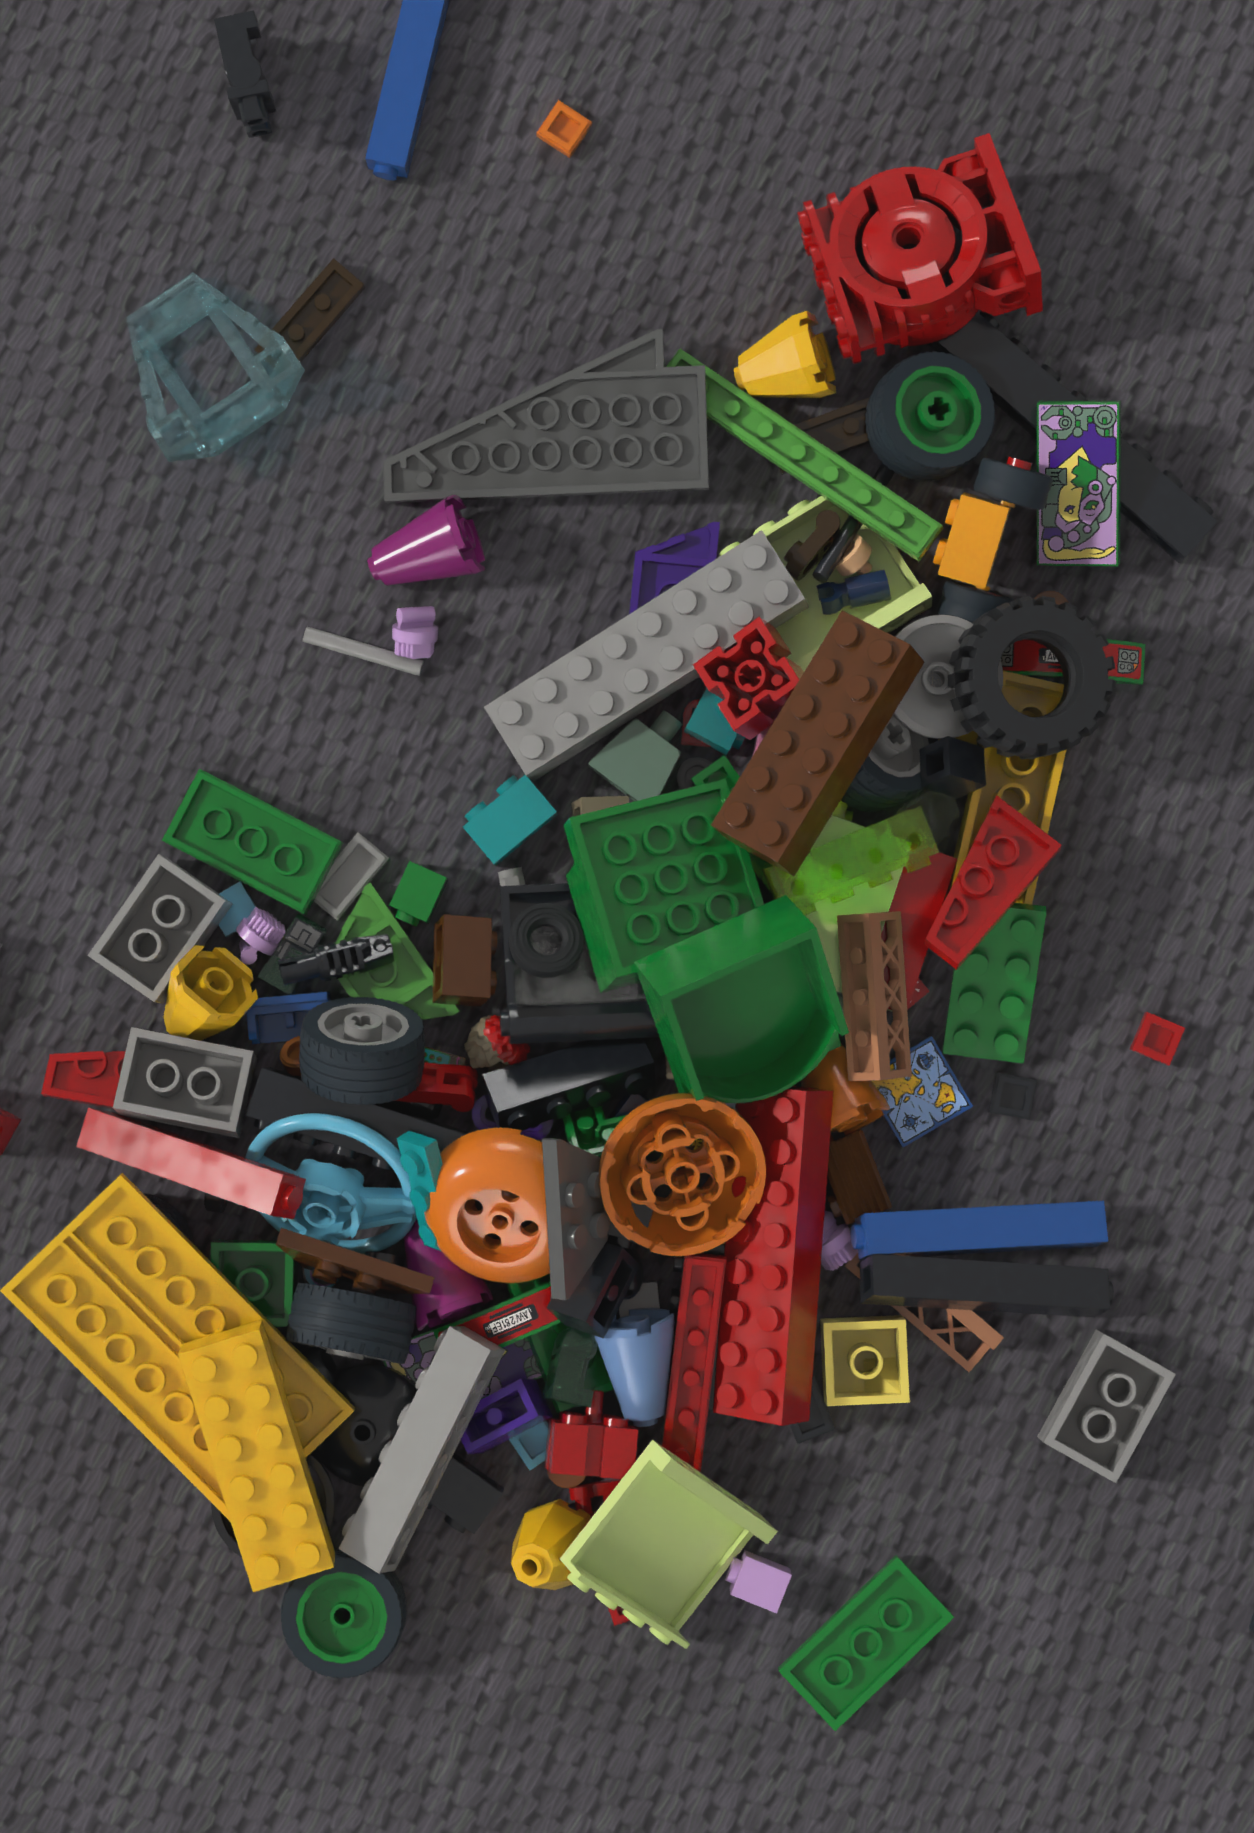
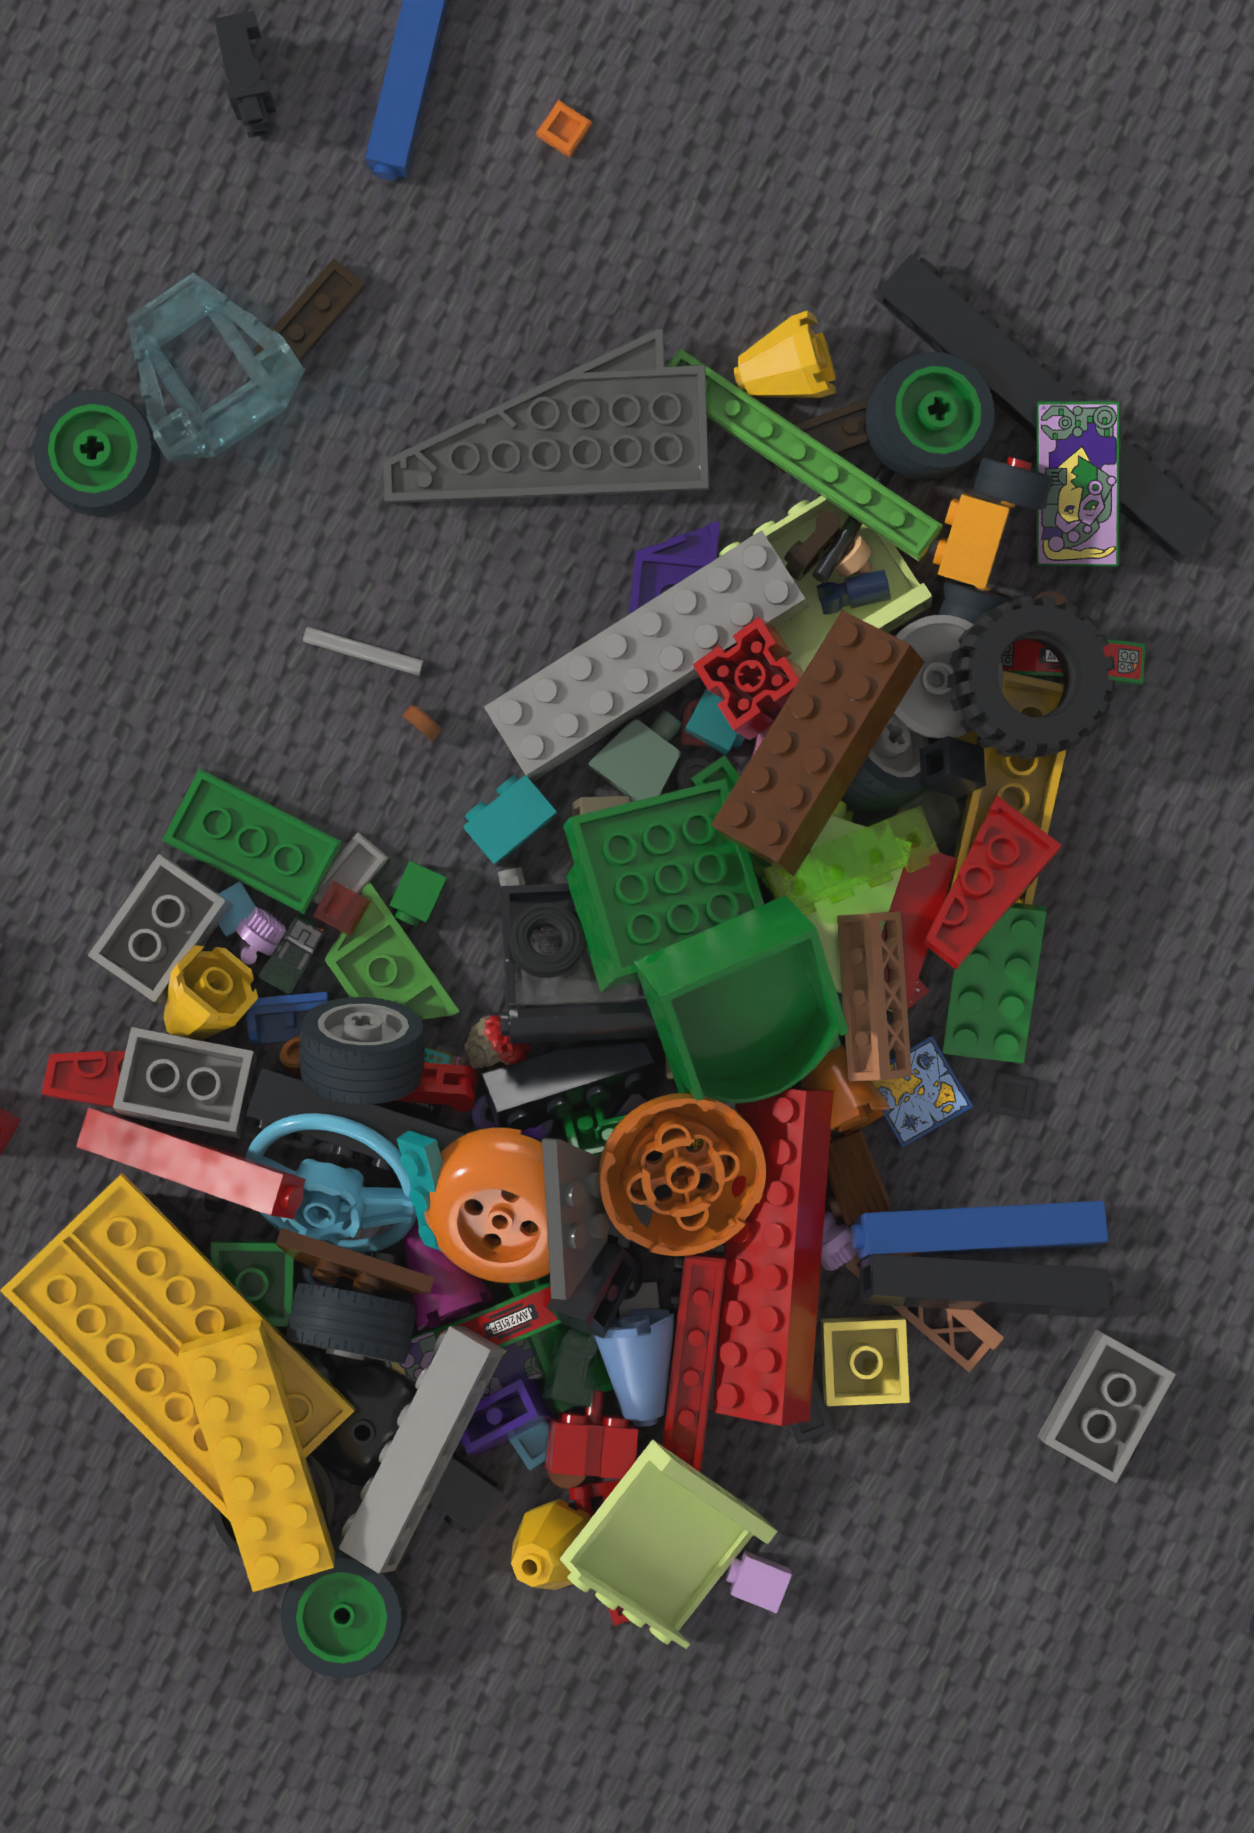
black hinge [278,934,394,986] -> none
magenta cone [367,495,485,586] -> none
lavender piece [392,606,438,659] -> none
reddish brown brick [433,914,497,1007] -> none
green plate [778,1555,954,1731] -> none
red brick [797,133,1043,364] -> none
red plate [1129,1012,1185,1066] -> none
none -> wheel [33,389,160,517]
none -> clear red tile [313,880,371,937]
none -> dark orange tile [402,705,442,742]

